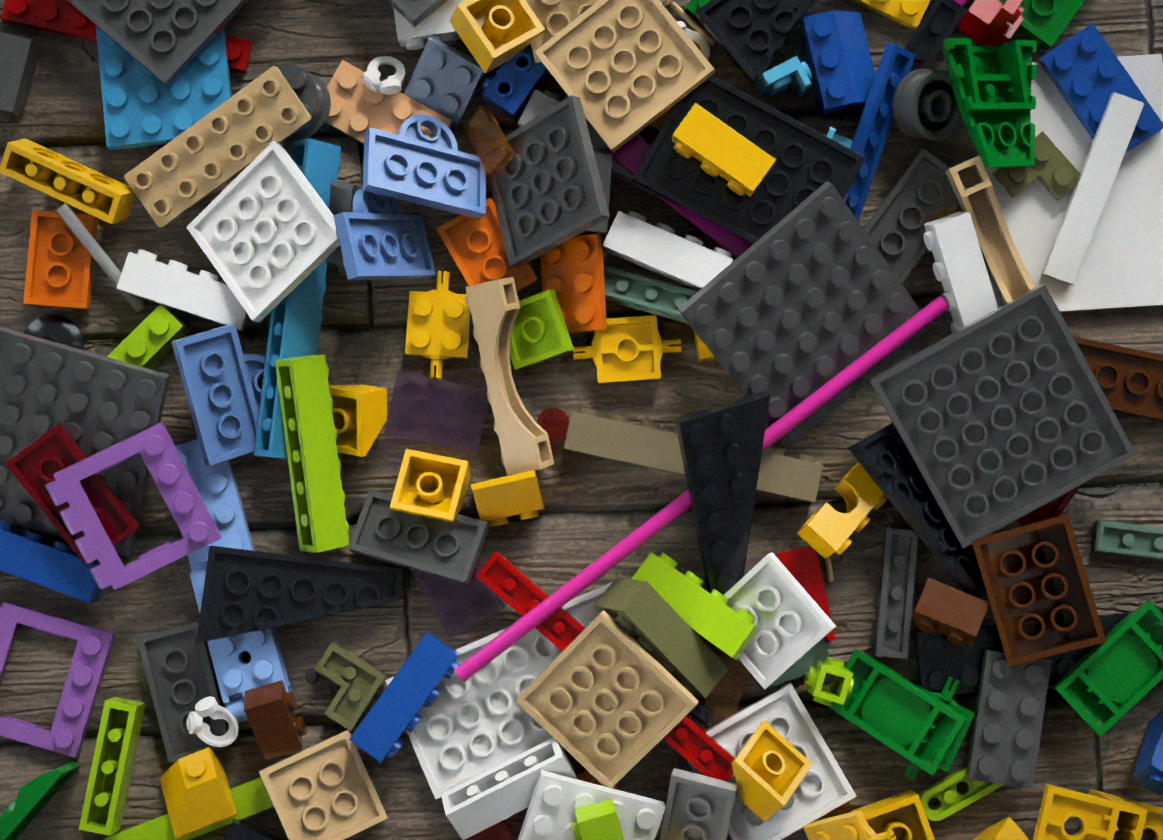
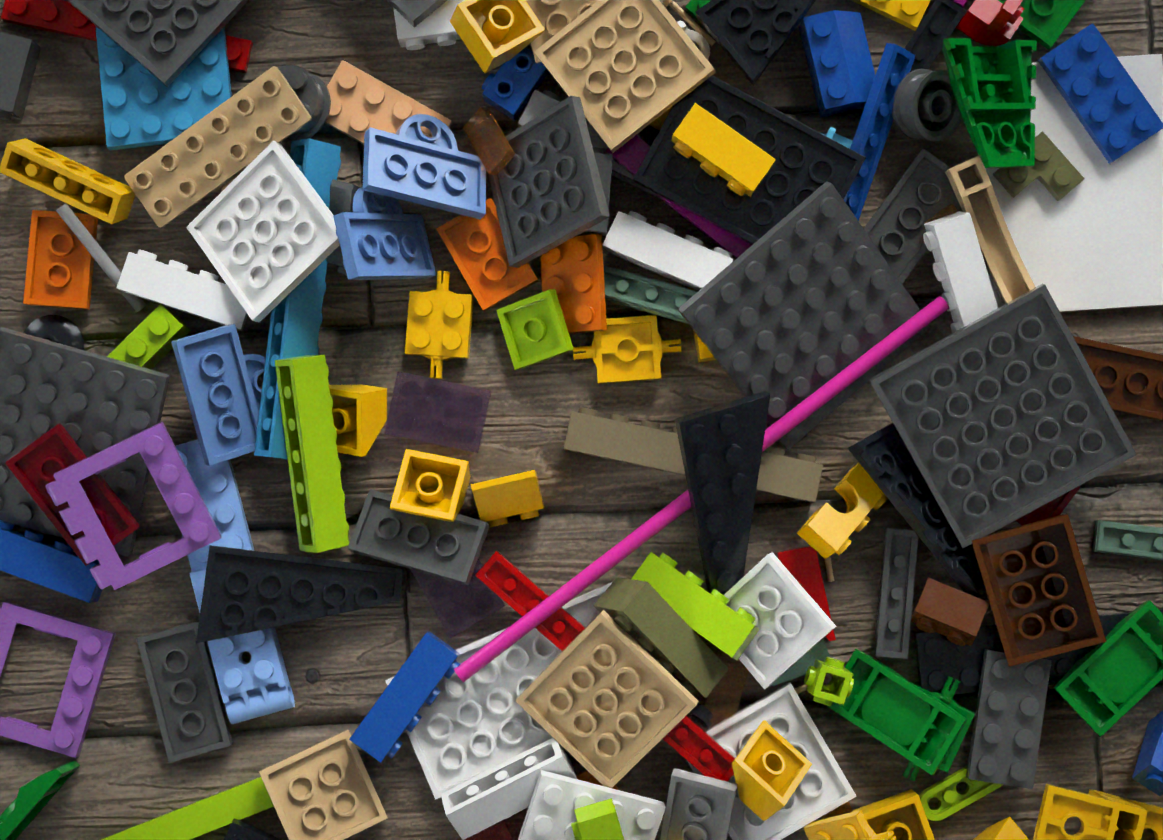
lime brick [78,697,146,836] -> none
yellow slope [159,747,237,839] -> none
white piece [186,696,239,747] -> none
reddish brown brick [244,680,307,760] -> none
olive plate [314,641,387,731] -> none
white piece [361,56,405,95] -> none
sand blue plate [404,36,484,124] -> none
tan arch [465,277,554,475] -> none
clear red plate [537,407,569,439] -> none
medium azure bracket [755,56,812,99] -> none
white tile [1042,92,1144,285] -> none

